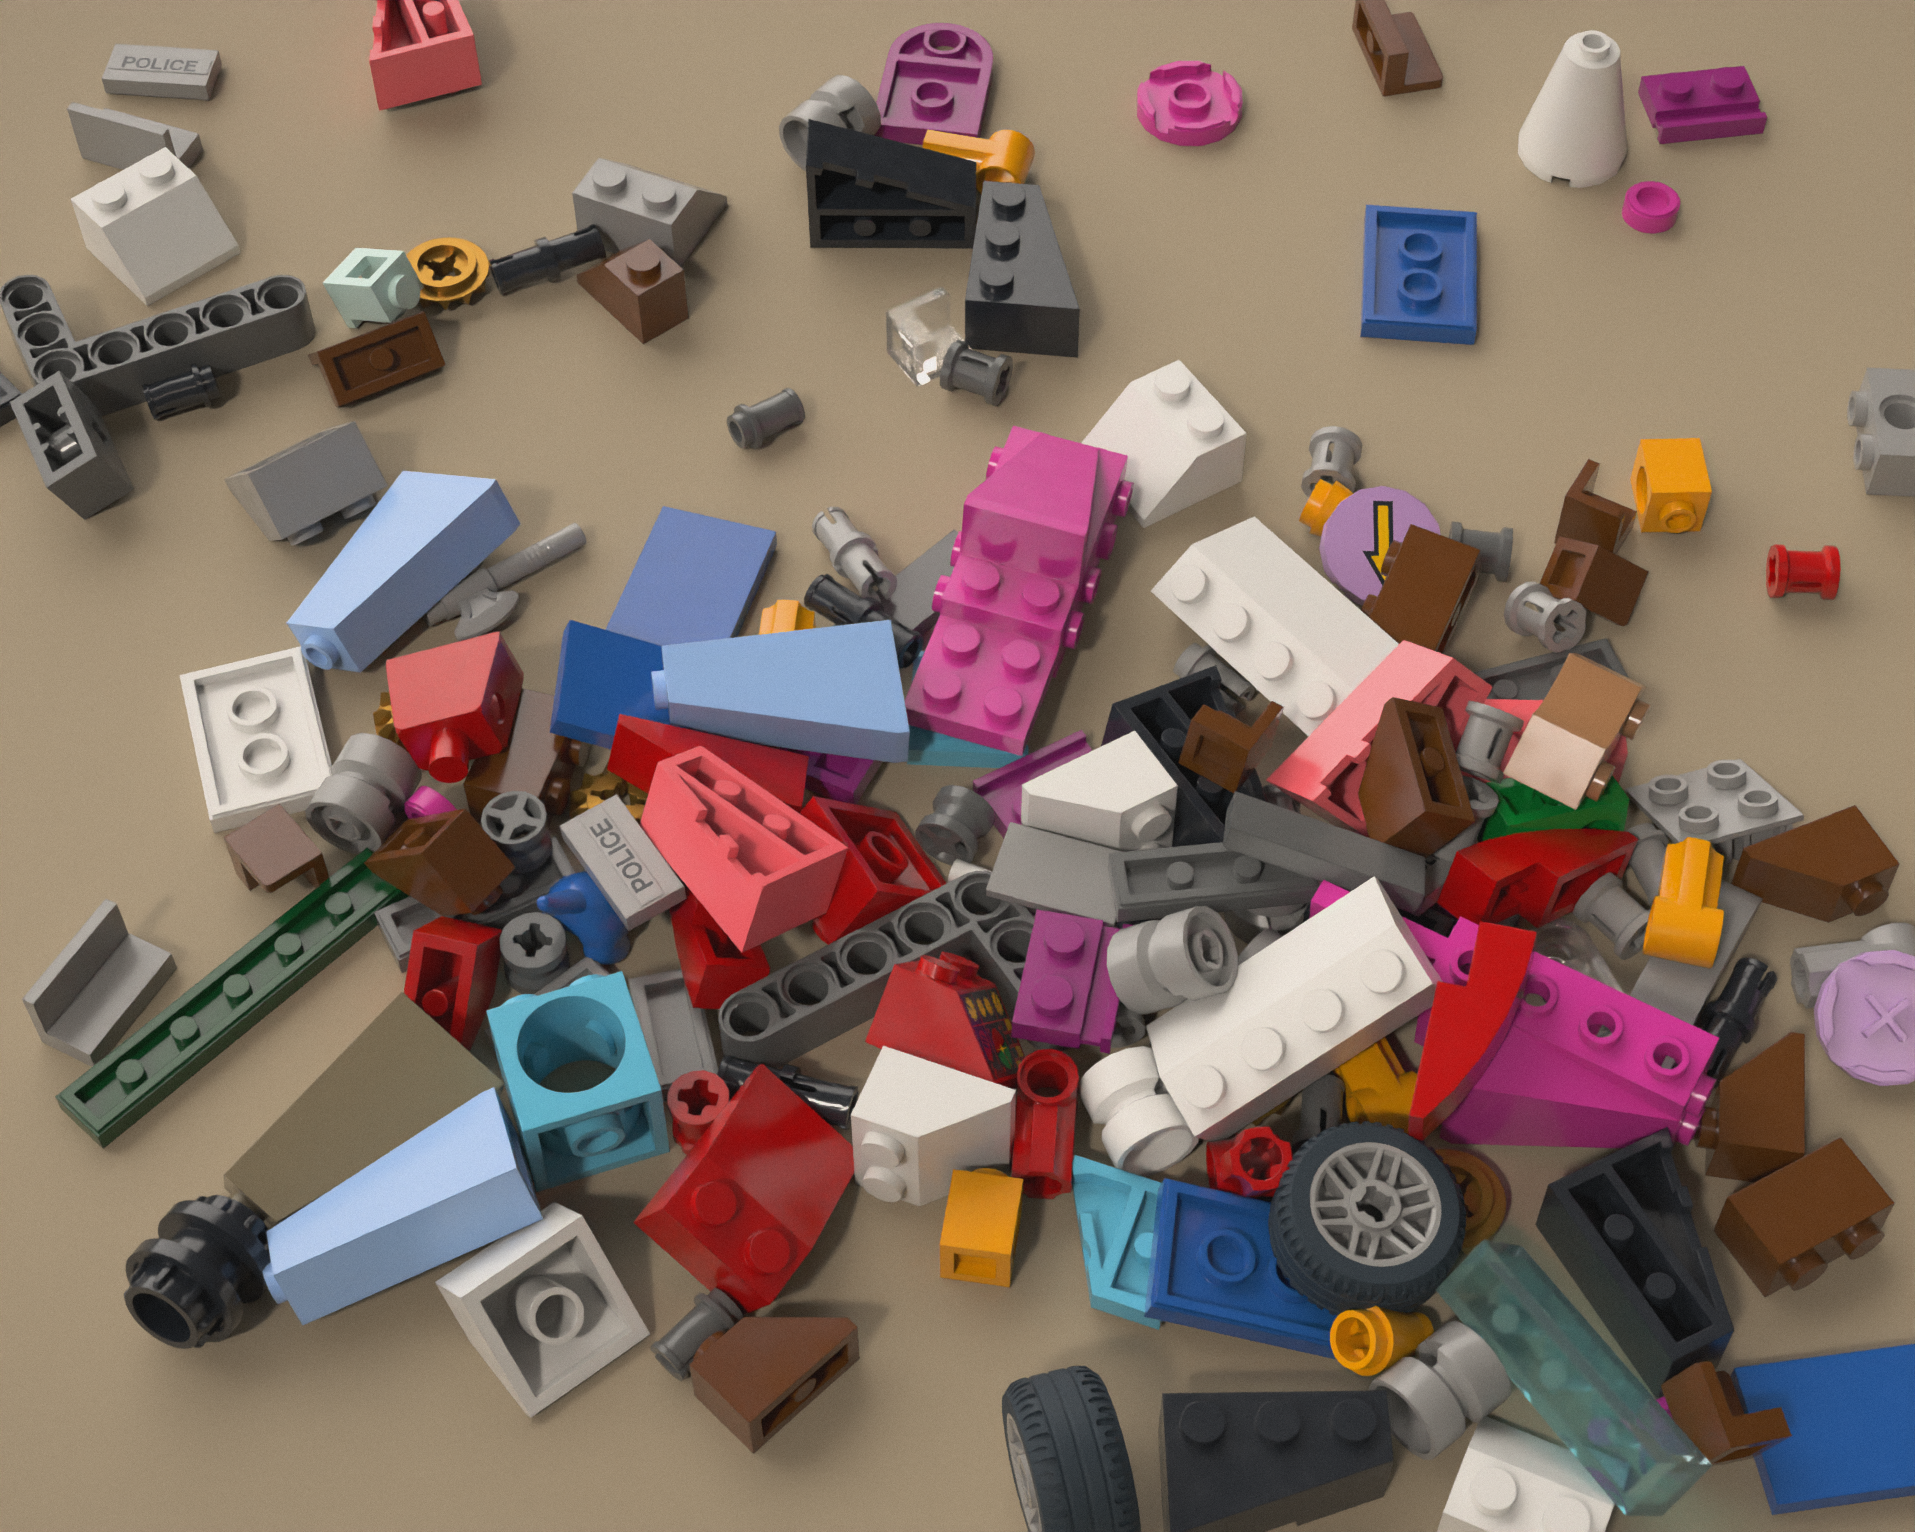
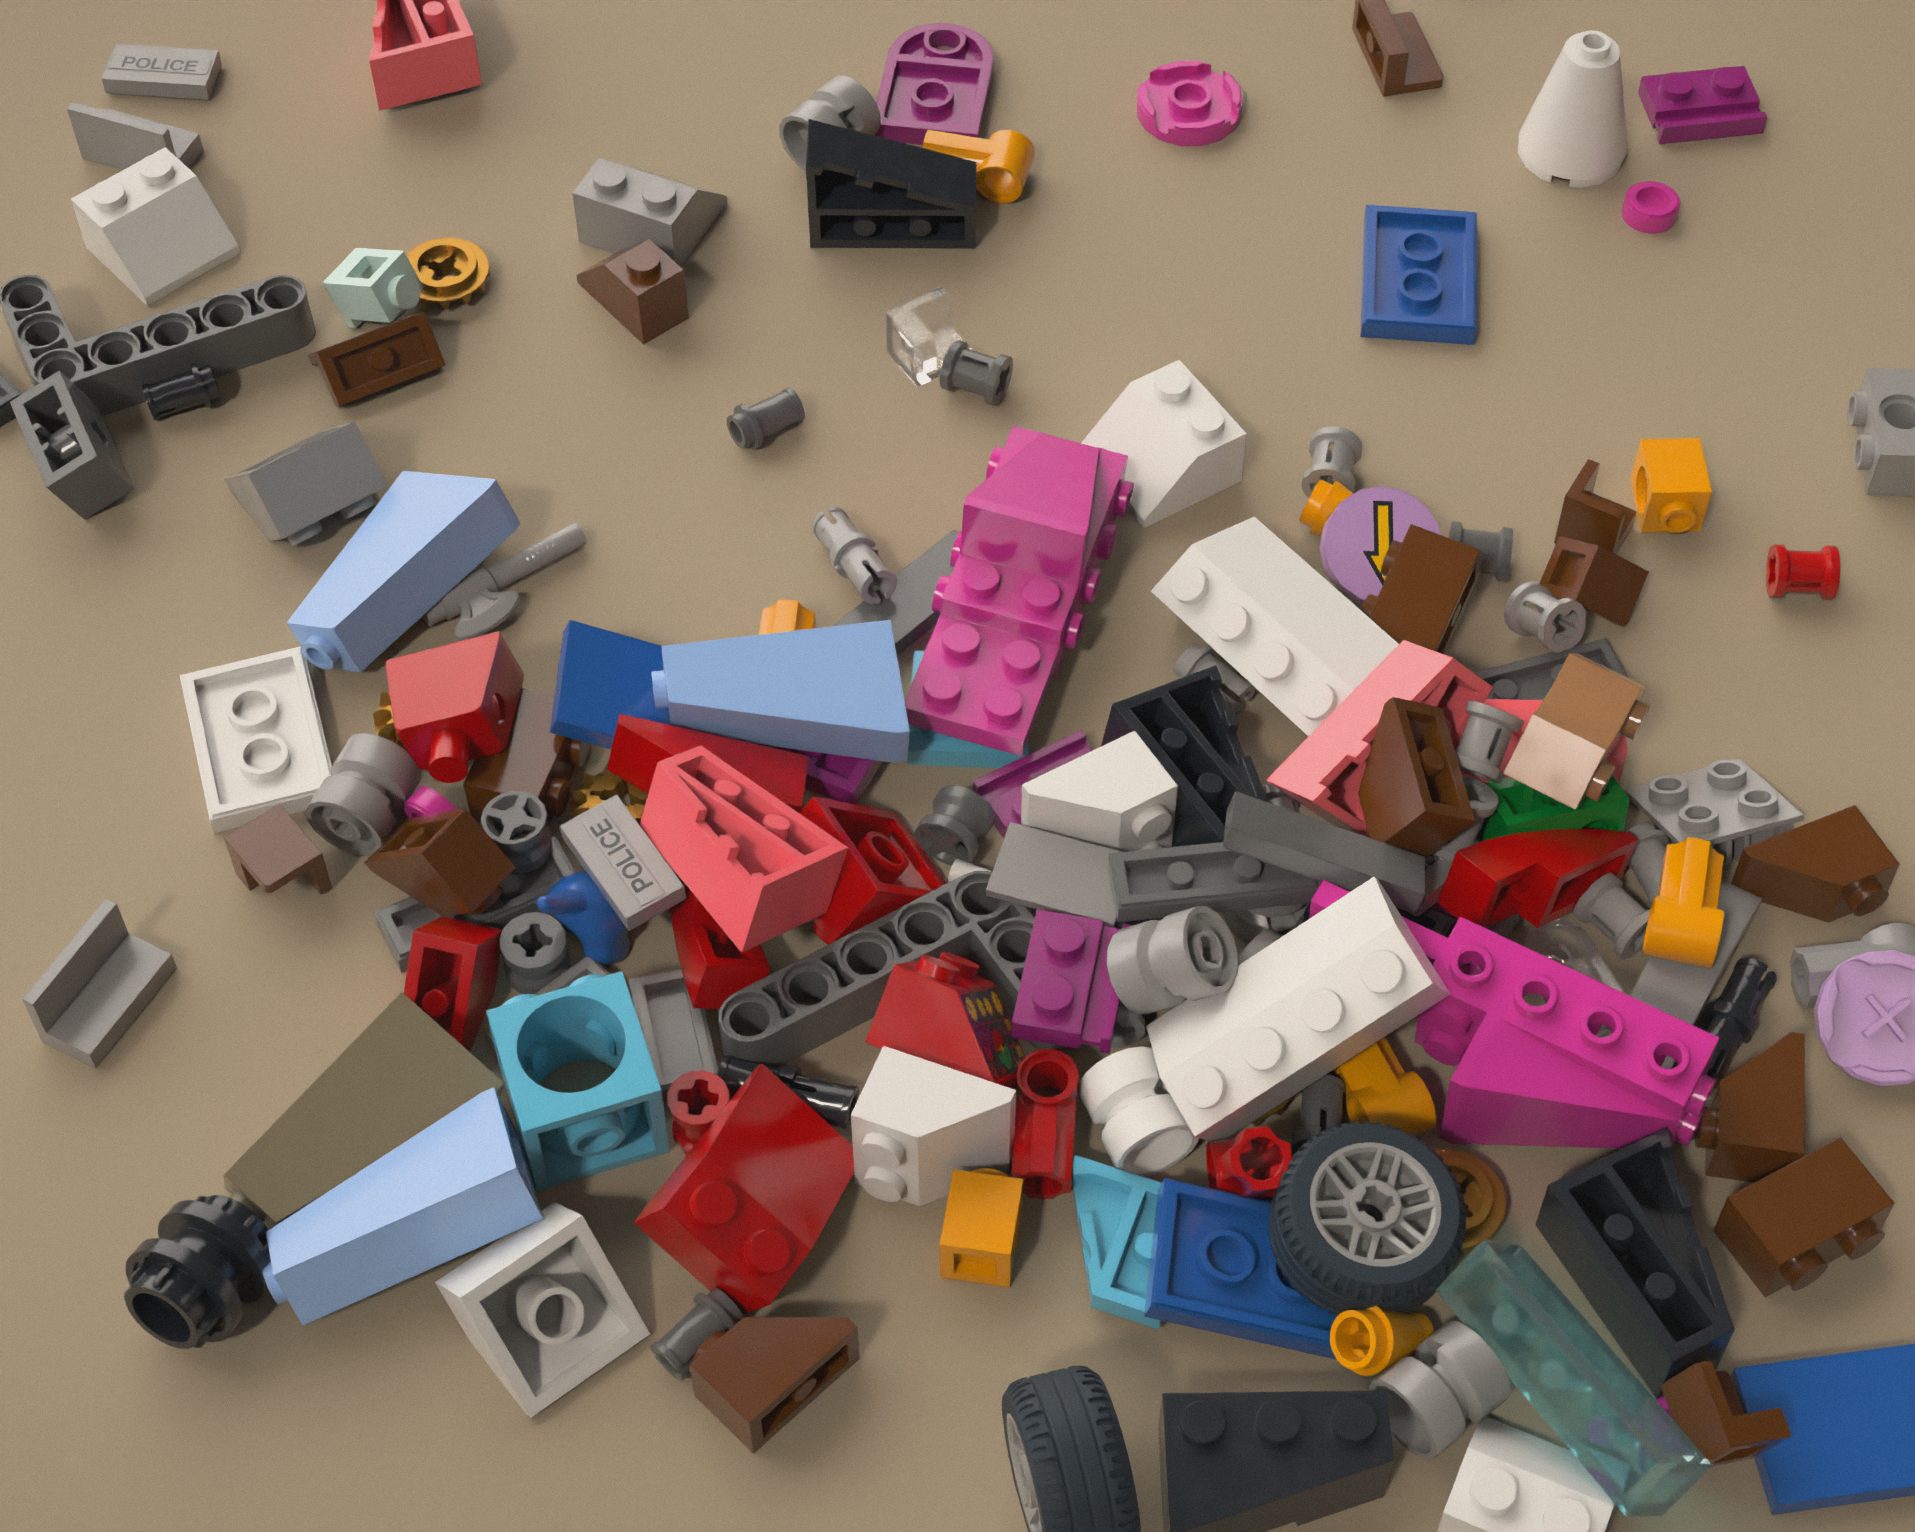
dark green tile [55,847,411,1149] -> none
black pin [488,224,606,295] -> none
tile [605,506,777,646] -> none
black pin [804,574,924,669] -> none
wedge [965,181,1080,358] -> none
reddish brown panel [1179,701,1284,793] -> none
red slope [1408,921,1537,1140] -> none

